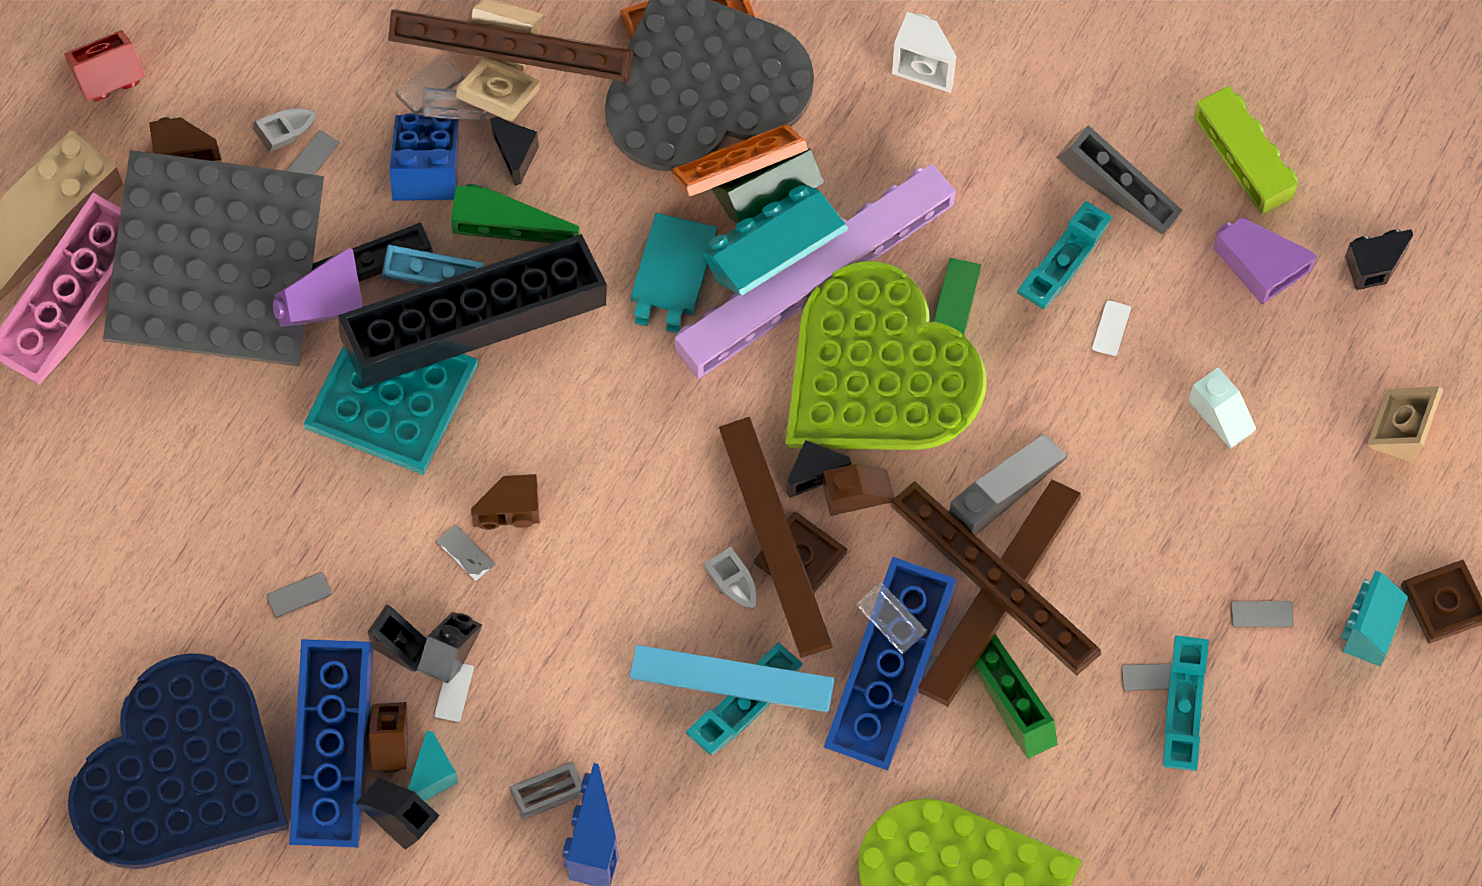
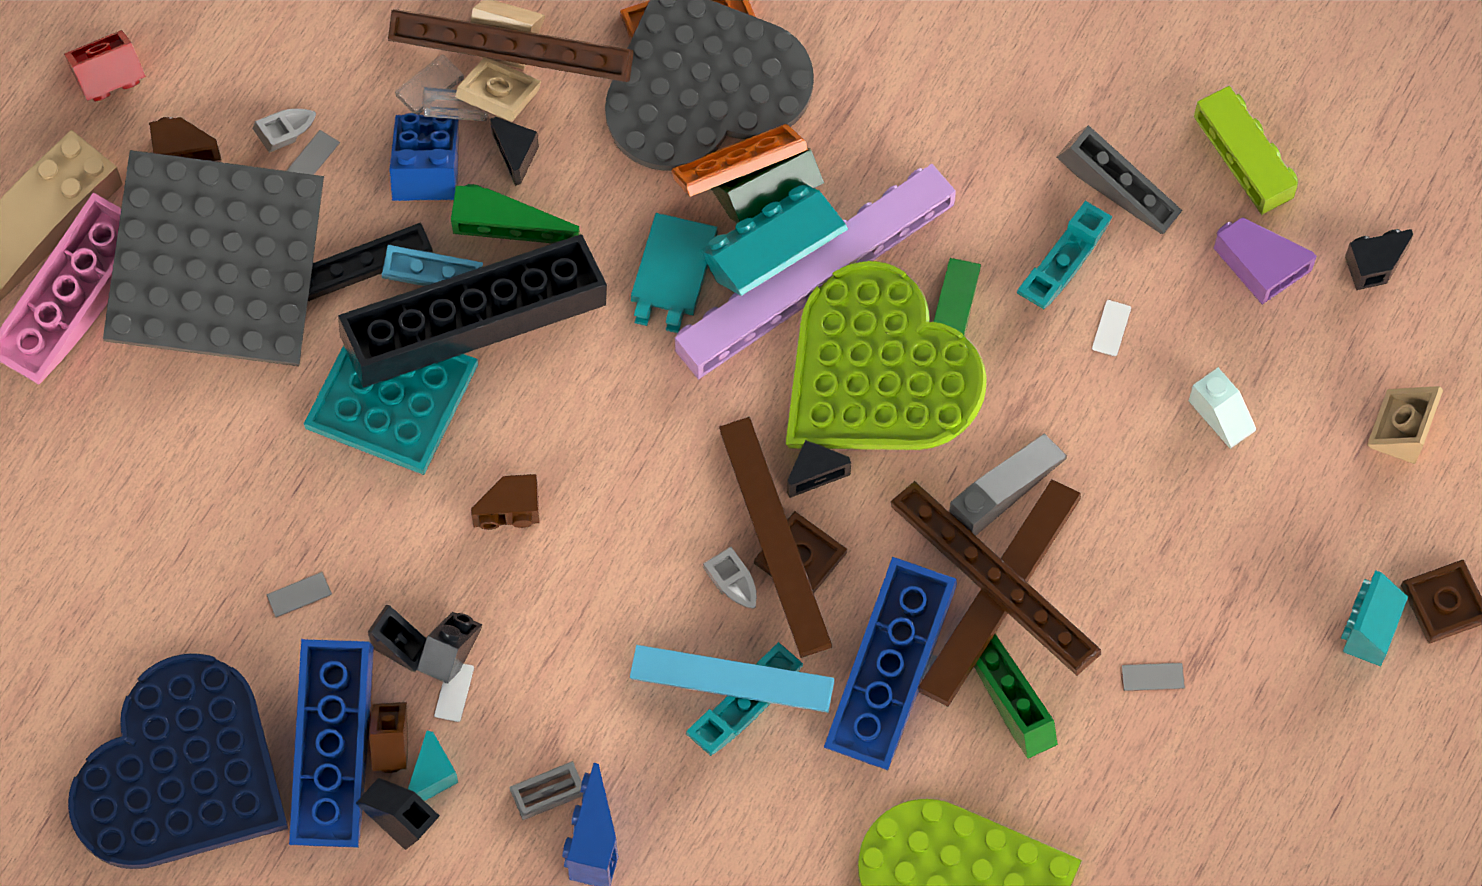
medium lavender slope [273,249,363,327] -> none
light grey sticker [436,524,495,581] -> none
reddish brown slope [823,464,894,516] -> none
clear tile [856,581,927,655] -> none
white slope [892,12,957,93] -> none
teal slope [1162,635,1209,771] -> none
light grey sticker [1232,601,1294,627] -> none

